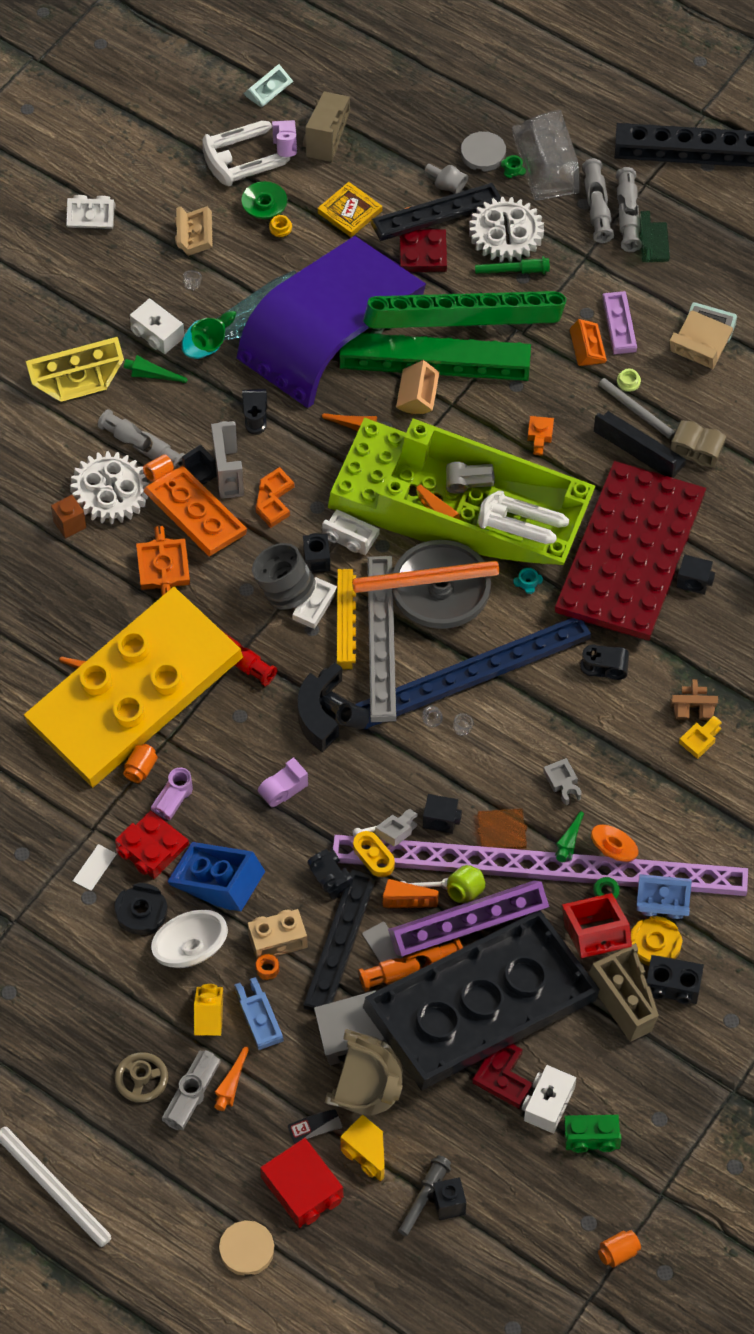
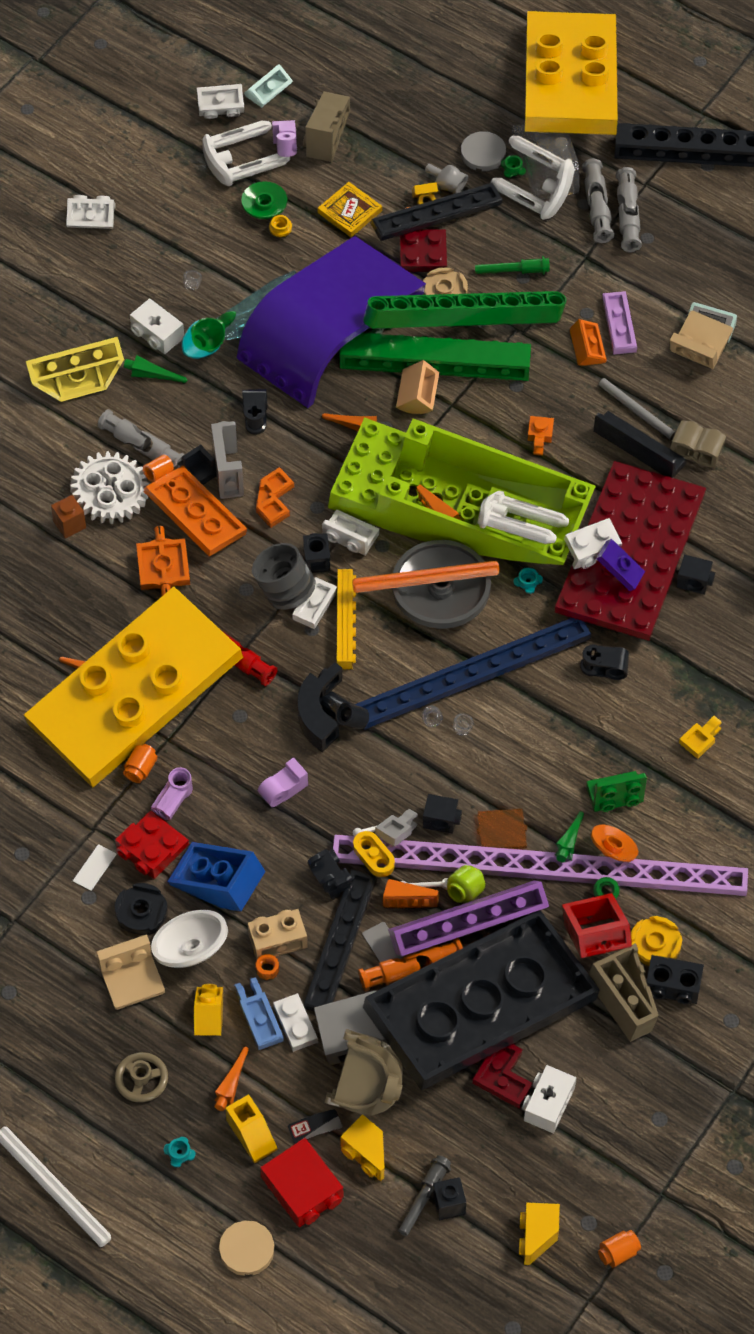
light grey piece [162,1050,221,1130] -> none
tan bracket [175,206,212,256] -> none
light grey tile [368,556,396,722] -> none
light grey piece [446,462,495,493] -> none
white gear [469,197,544,262] -> none
light grey plate [543,758,581,805] -> none
green bracket [564,1115,622,1153] -> none
yellowish green plate [617,369,641,392] -> none
medium blue bracket [636,874,692,919] -> none
clear green panel [640,211,670,262] -> none
medium nougat hips [670,679,718,721] -> none
none -> tan bracket [96,934,165,1010]
none -> teal plate [164,1137,196,1168]
none -> white bracket [197,84,244,119]
none -> yellow slope [225,1094,278,1163]
none -> white plate [273,993,318,1052]
none -> yellow tile [412,182,438,205]
none -> tan tile [423,268,468,295]
none -> white piece [491,136,574,220]
none -> yellow slope [519,1203,560,1265]
none -> yellow plate [525,11,618,135]
none -> white bracket [564,518,622,569]
none -> green bracket [586,771,647,812]
none -> dark purple plate [596,539,645,591]

